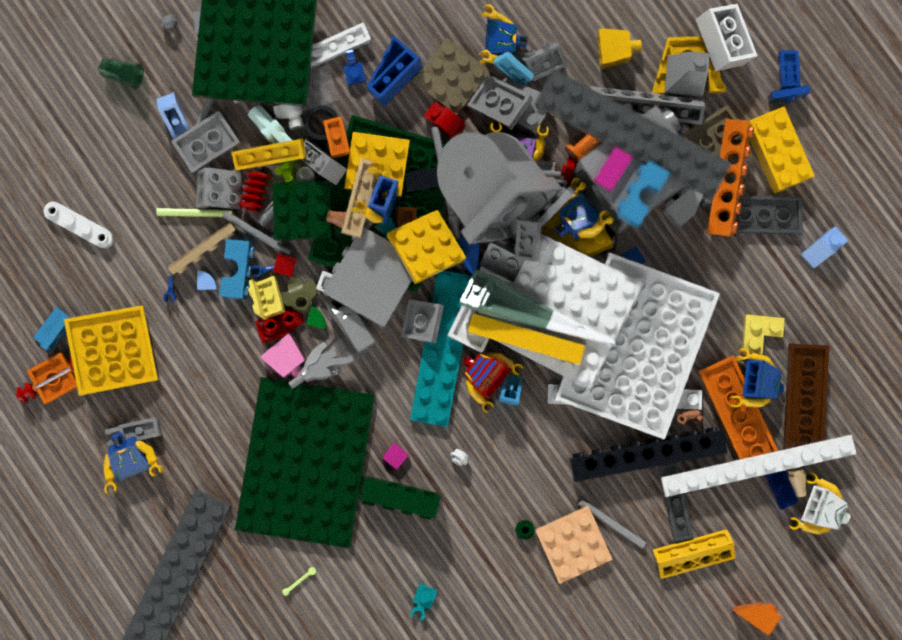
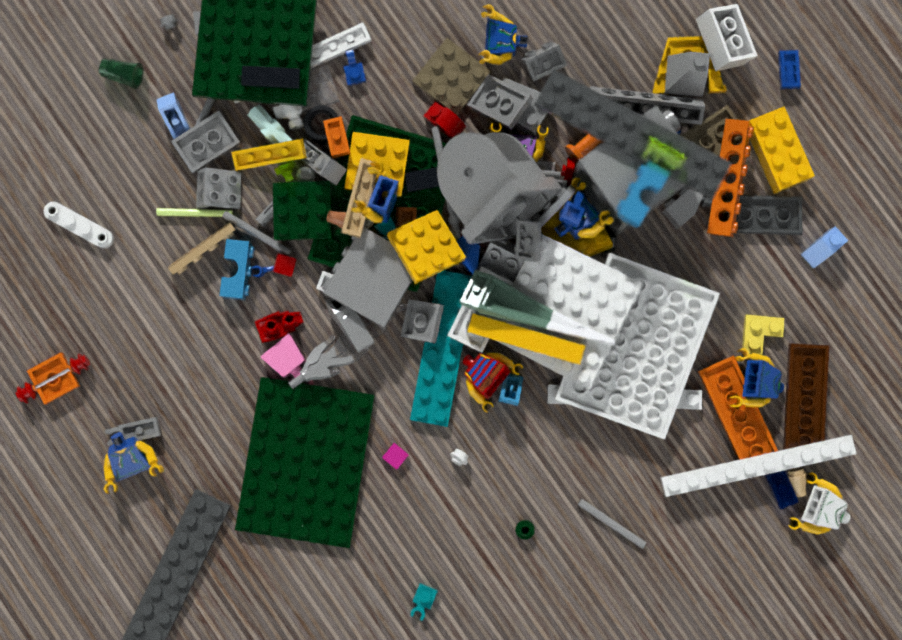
dark azure panel [34,308,71,351] -> none
yellow plate [64,305,158,396] -> none
blue hand [163,276,177,302] -> none
light blue tile [197,271,218,290] -> none
red piece [238,171,272,213] -> none
light yellow bracket [248,276,285,320] -> none
olive plate [281,277,317,313] -> none
yellowish green hinge [282,567,316,596] -> none
green tile [306,306,326,330] -> none
dark green wedge [360,476,441,520] -> none
blue wedge [367,35,423,107] -> none
medium azure plate [493,52,534,85] -> none
light nougat plate [535,506,613,584] -> none
black brick [568,427,728,482] -> none
dark pink tile [594,147,633,192] -> none
yellow torso [597,29,642,69] -> none
blue plate [620,246,646,264] -> none
yellow fence [653,529,735,579] -> none
dark grey tile [658,463,694,542] -> none
nougat arm [677,410,703,424] -> none
orange slope [732,602,782,636] -> none
blue plate [767,85,811,104] -> none
none -> black tile [241,66,301,89]
none -> blue plate [559,191,585,228]
none -> clear neon green plate [643,137,686,169]

